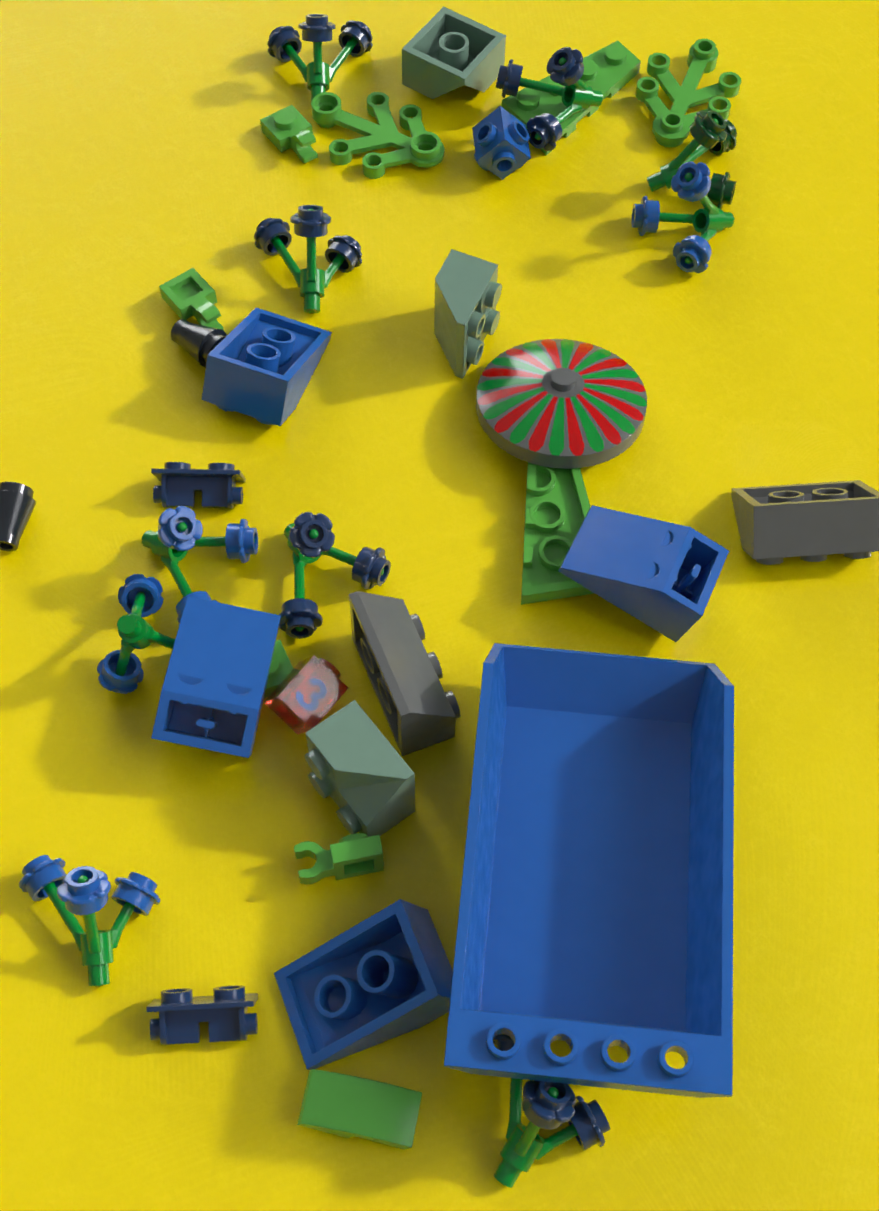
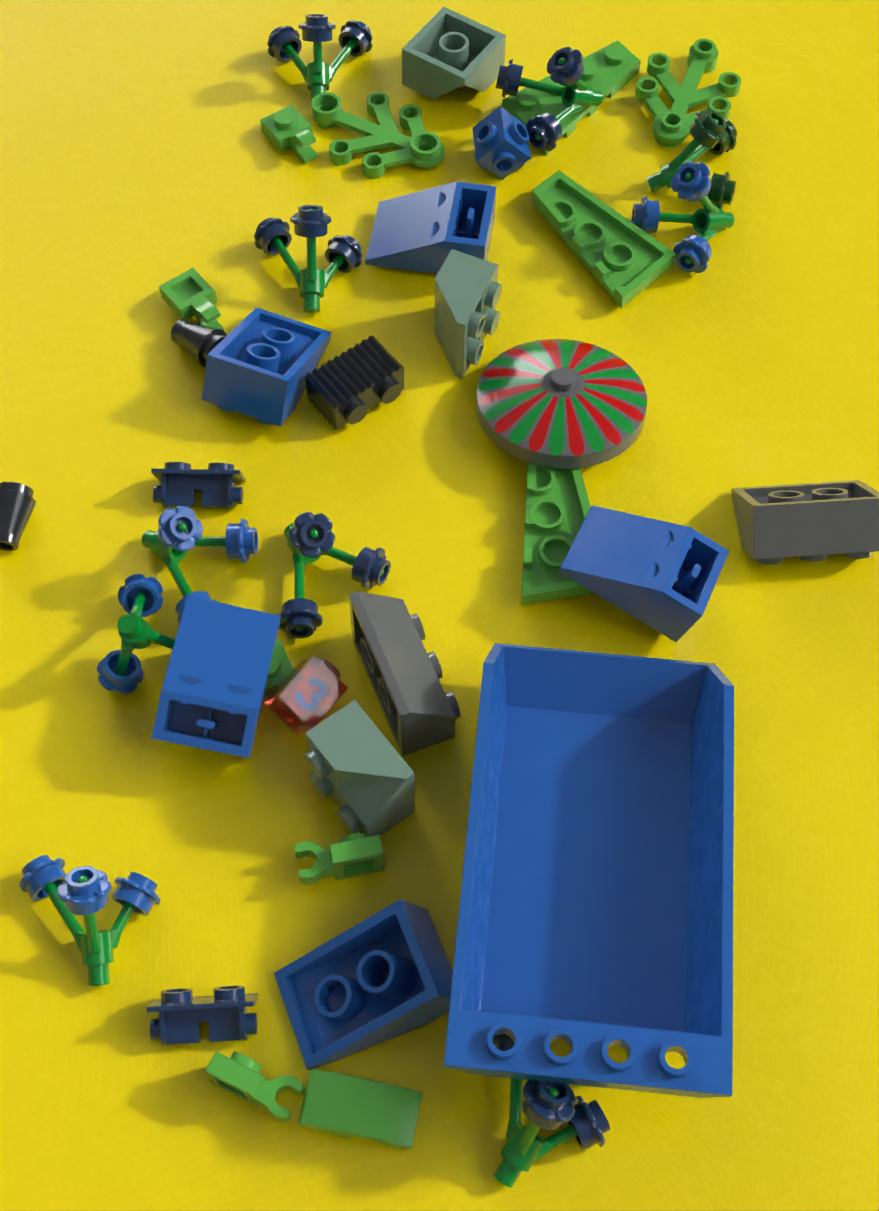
none -> bright green plate [205,1051,305,1122]
none -> black brick [305,335,404,430]
none -> blue slope [365,182,496,274]
none -> bright green wing [531,170,676,308]

